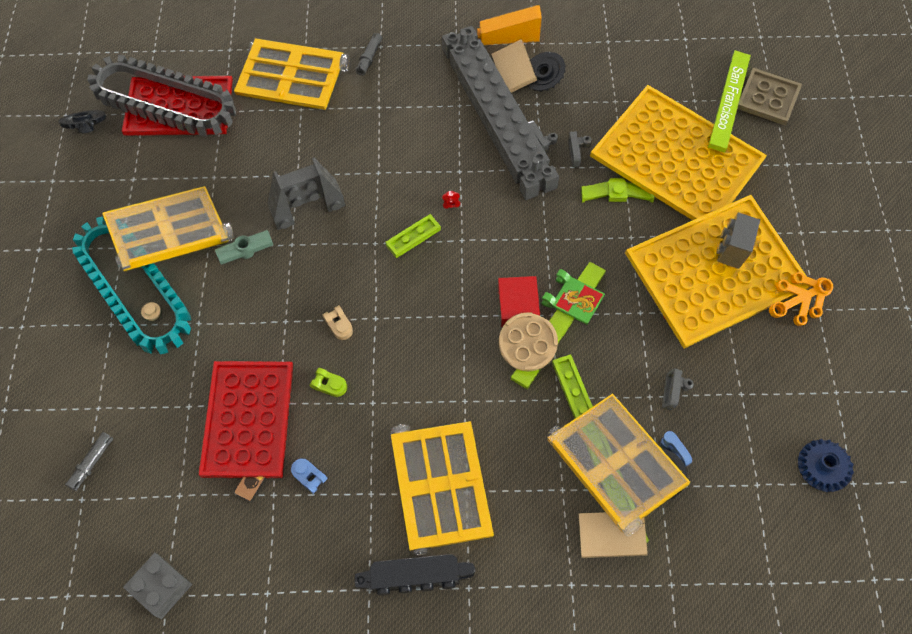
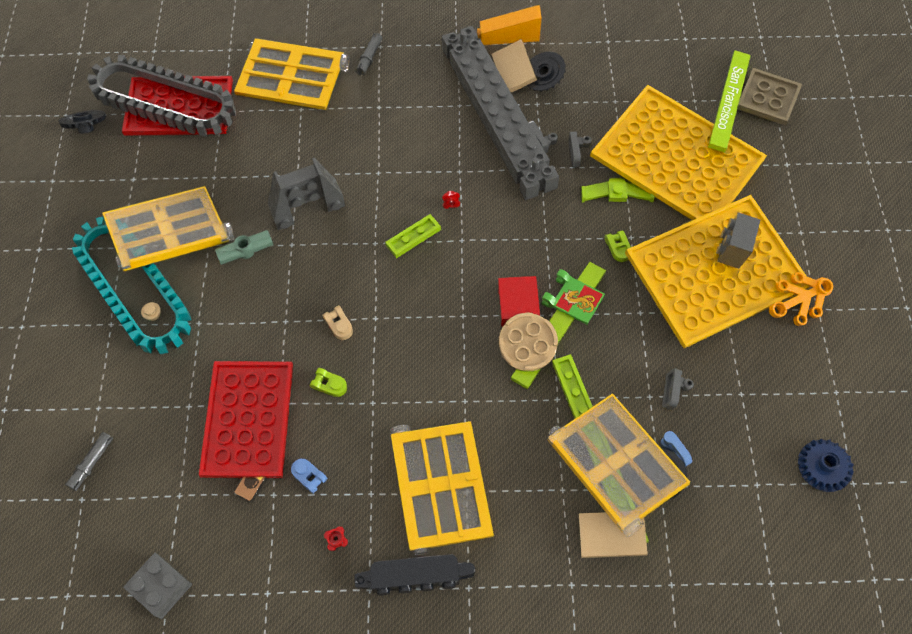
none -> red plate [324,527,348,551]
none -> lime plate [605,230,631,262]

